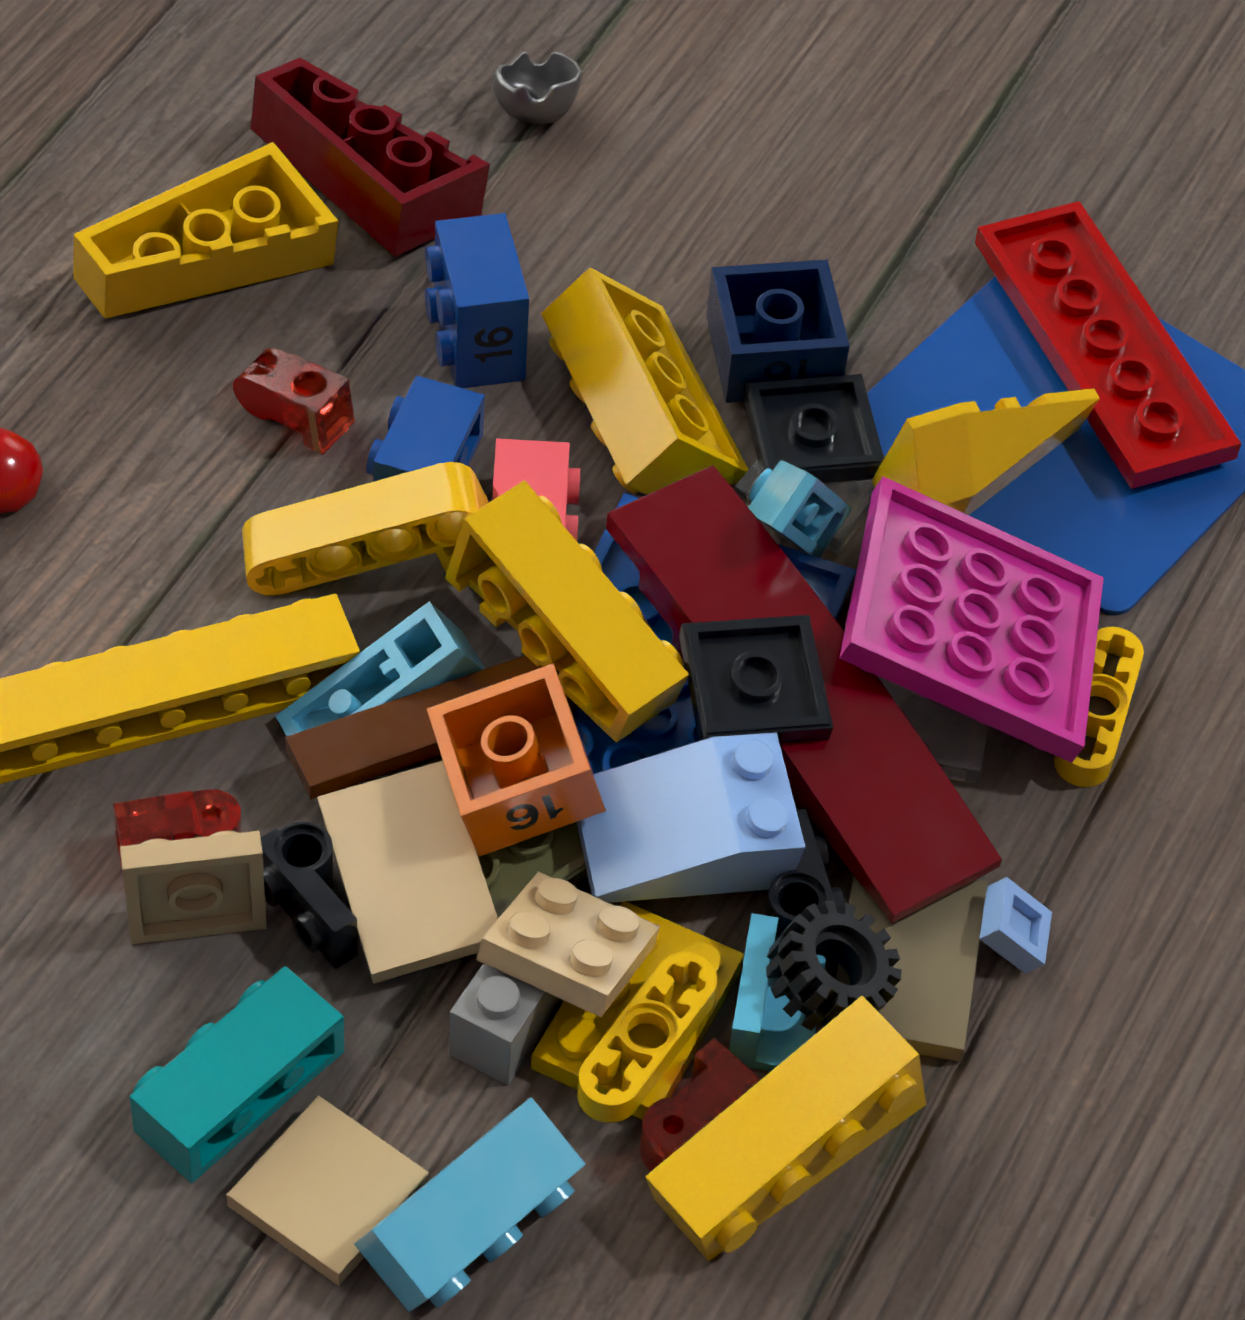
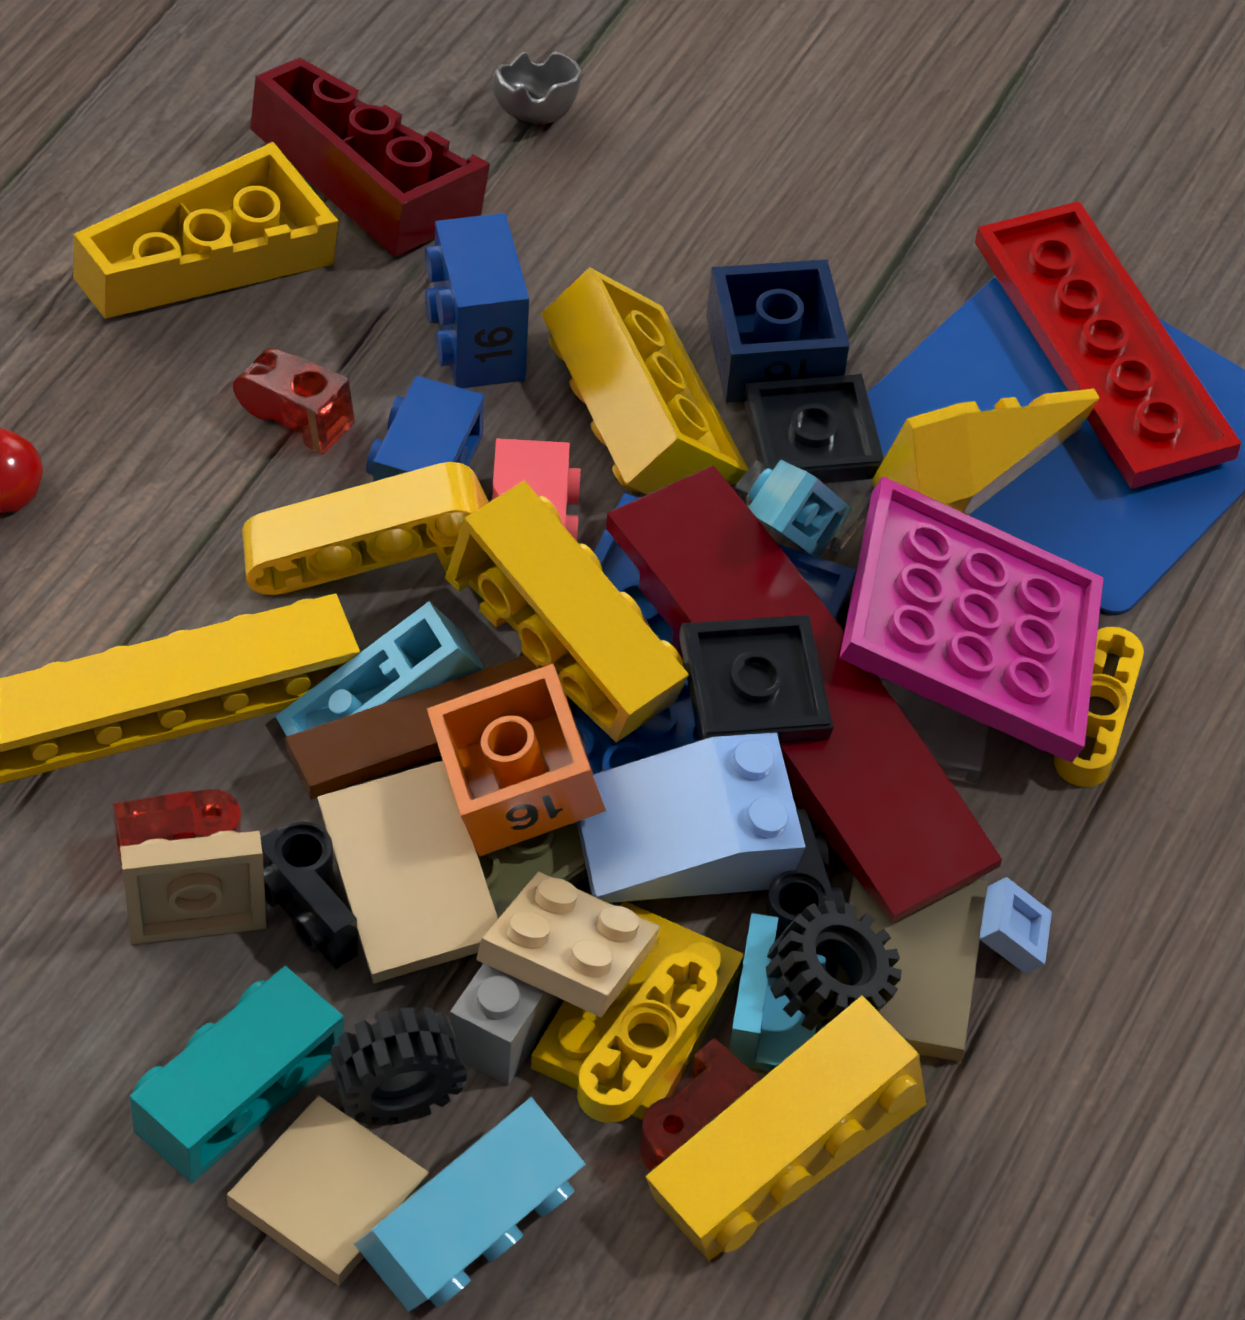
none -> black tyre [330,1007,467,1125]

